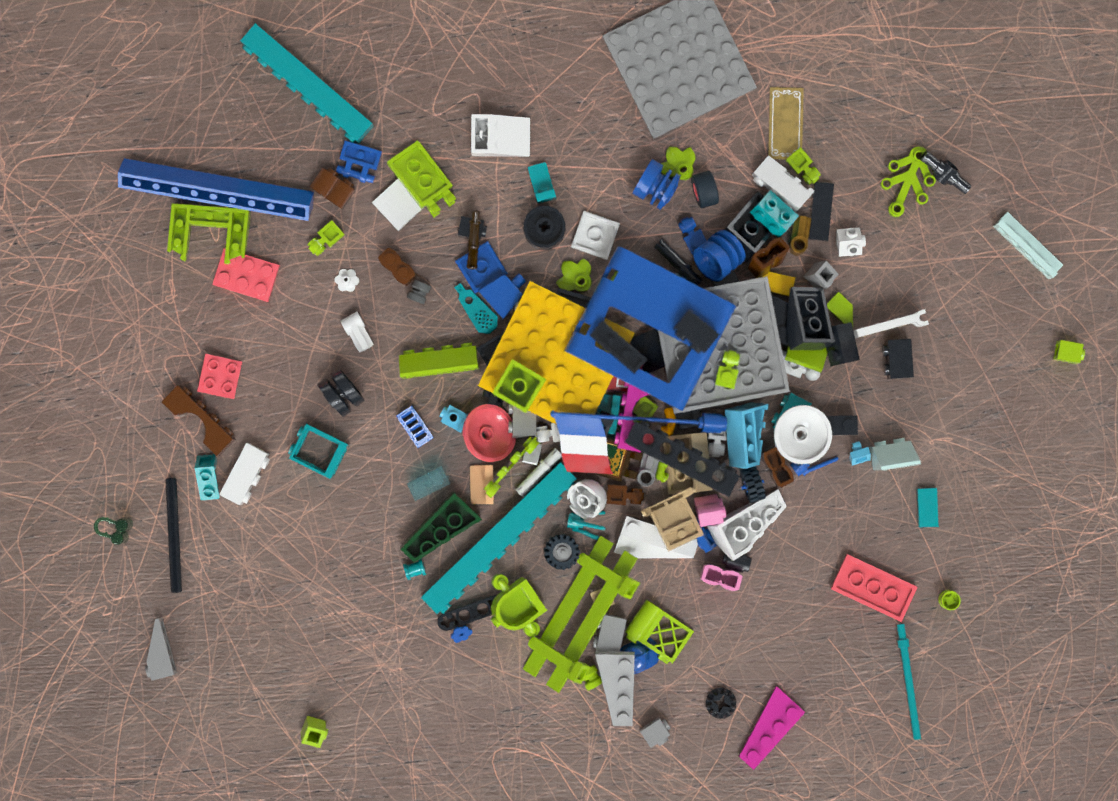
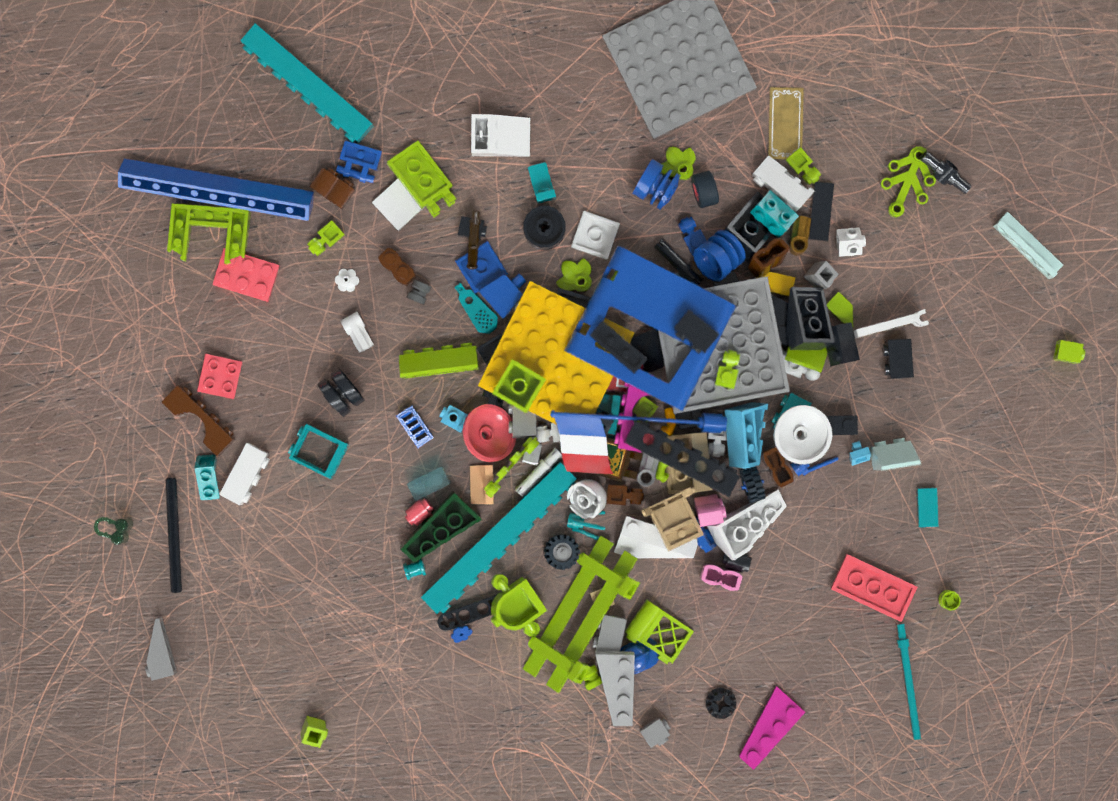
none -> coral brick [405,498,434,526]

